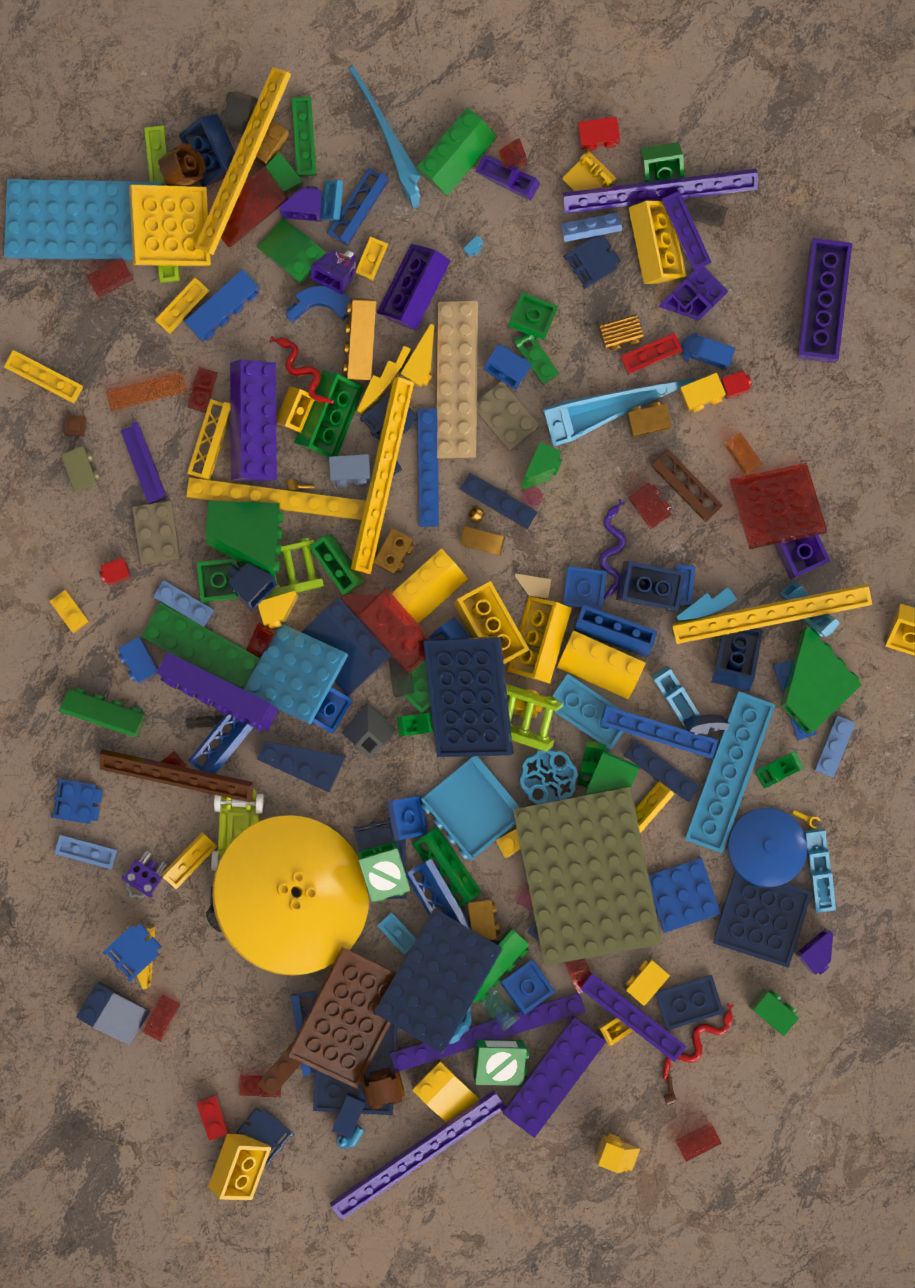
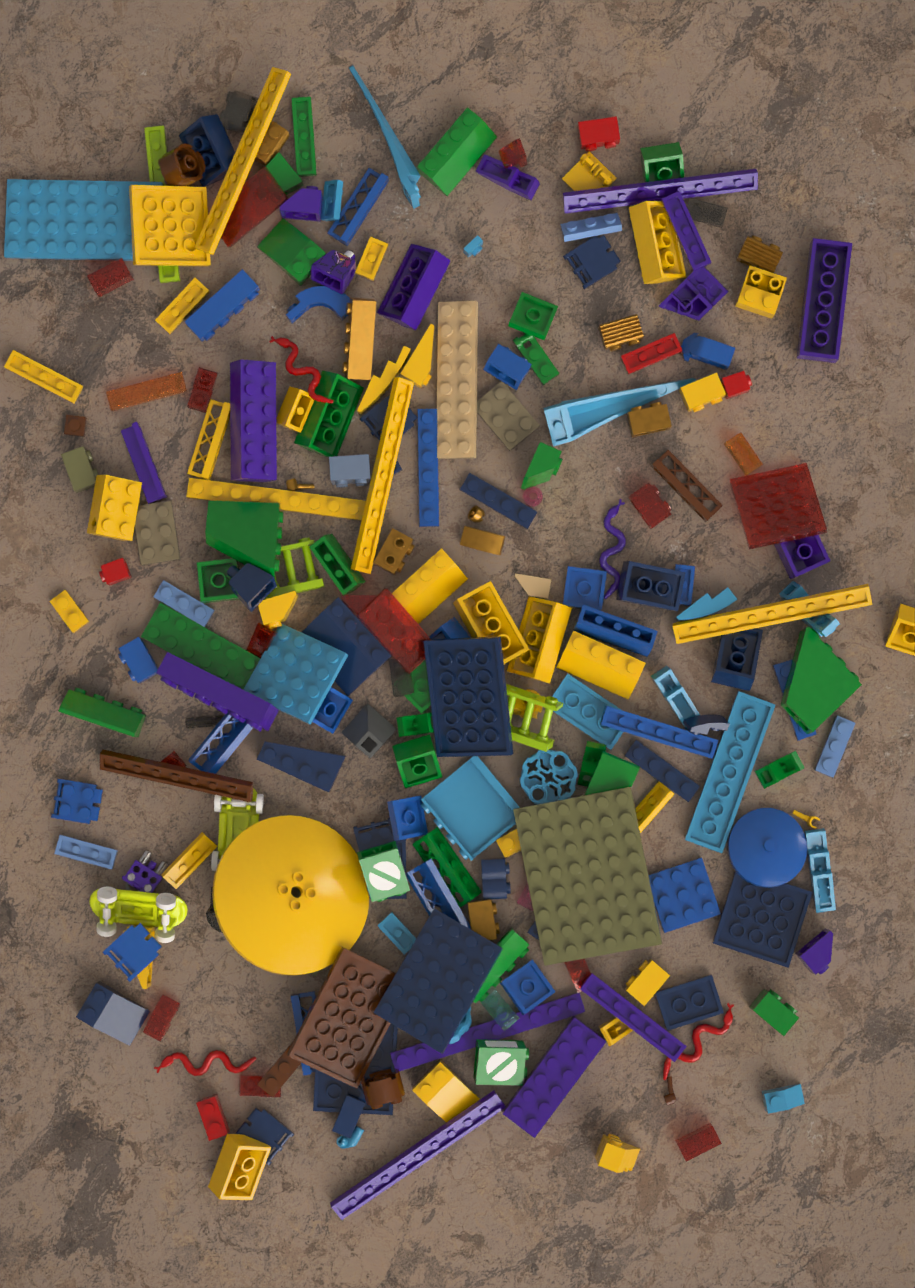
none -> yellow piece [87,475,142,541]
none -> neon yellow piece [89,887,188,943]
none -> red animal [154,1050,257,1076]
none -> green slope [392,734,443,789]
none -> dark blue brick [481,858,511,900]
none -> yellow slope [735,266,787,319]
none -> pearl gold brick [736,235,783,273]
none -> dark azure slope [762,1084,805,1114]

